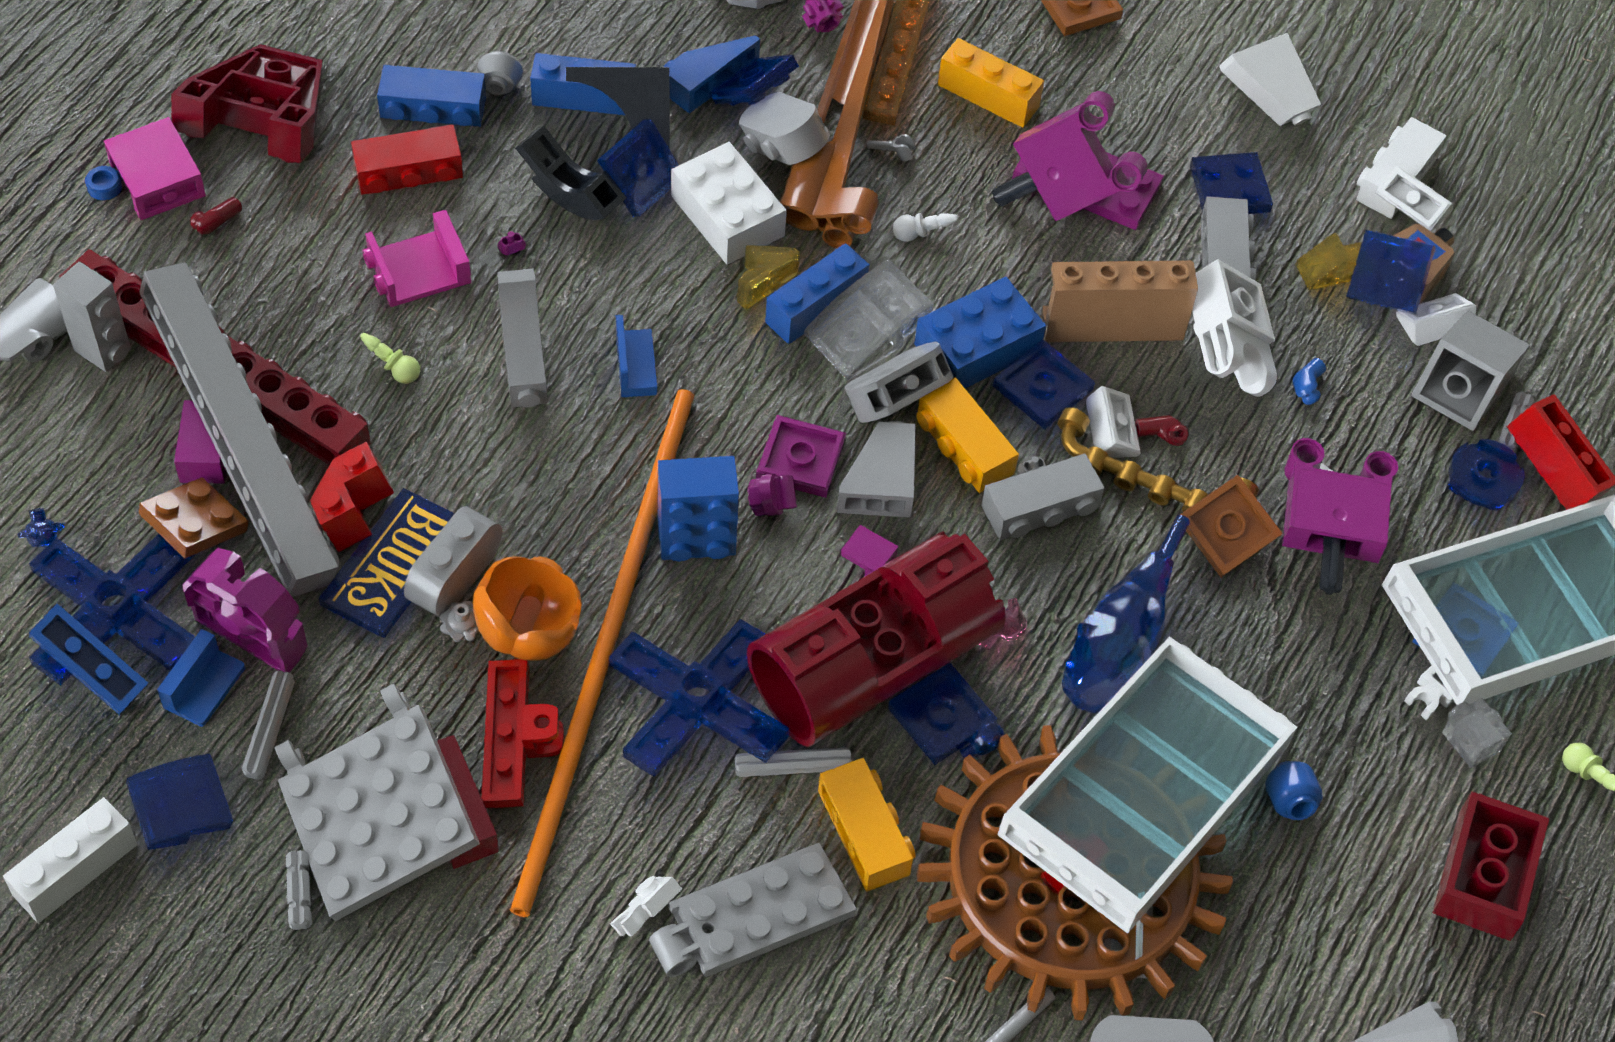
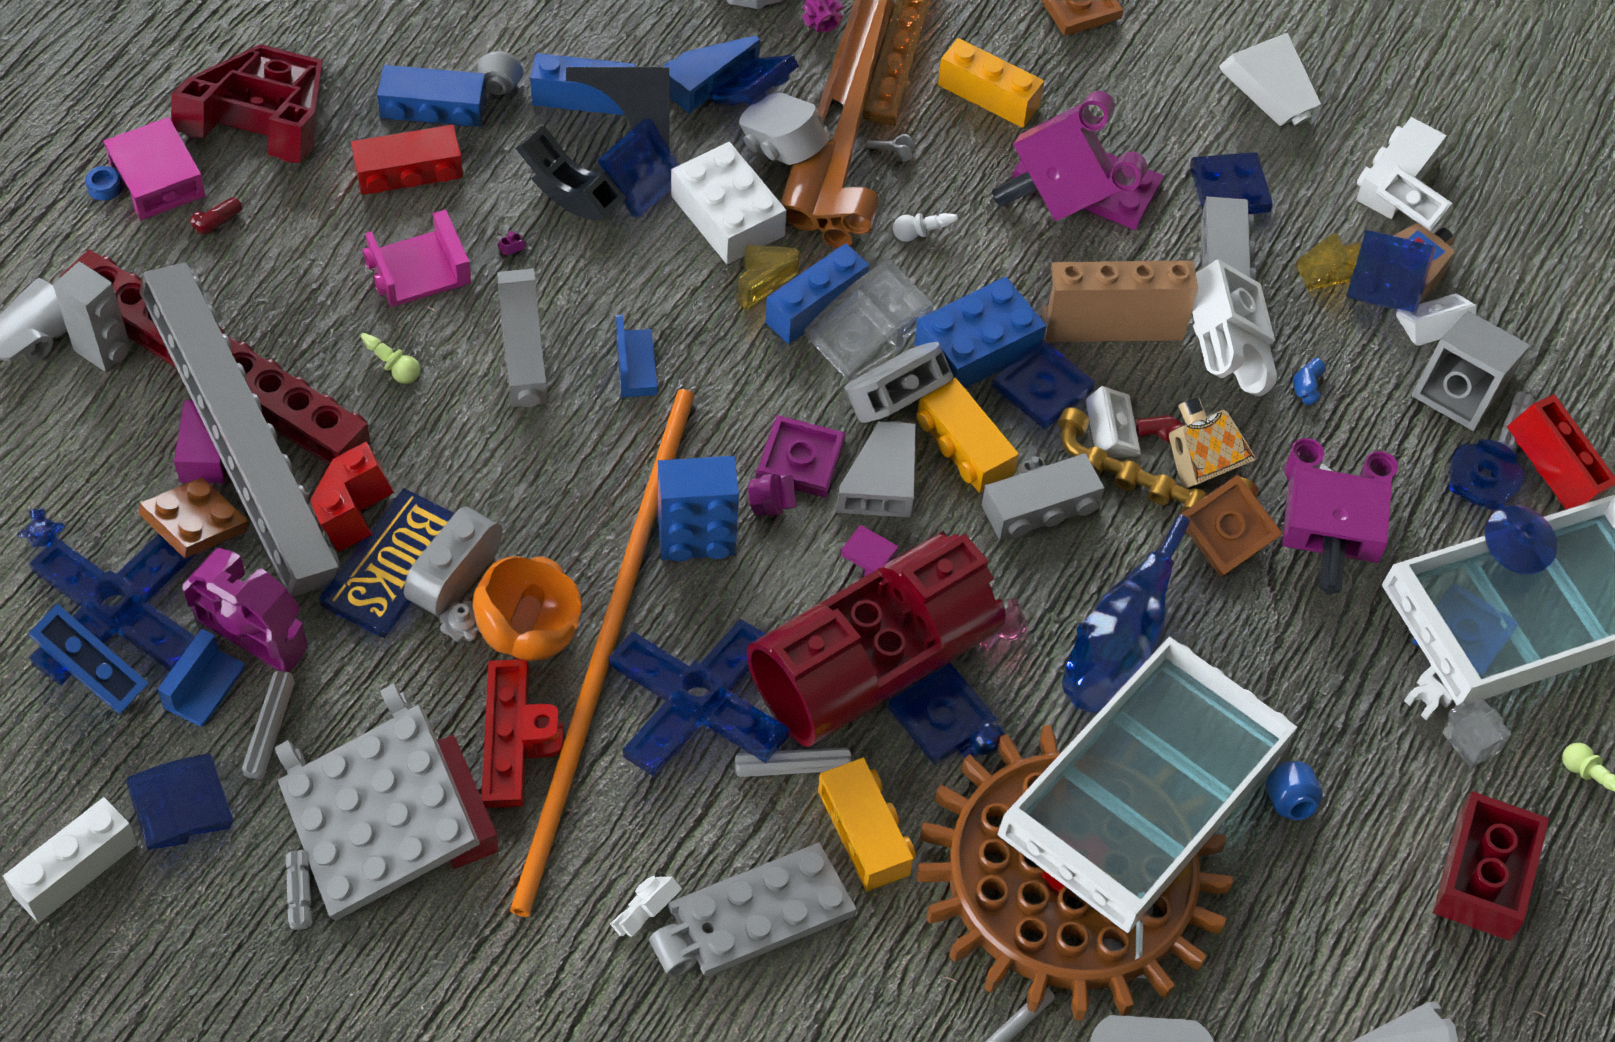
none -> torso [1169,397,1256,489]
none -> clear blue dish [1485,505,1557,575]

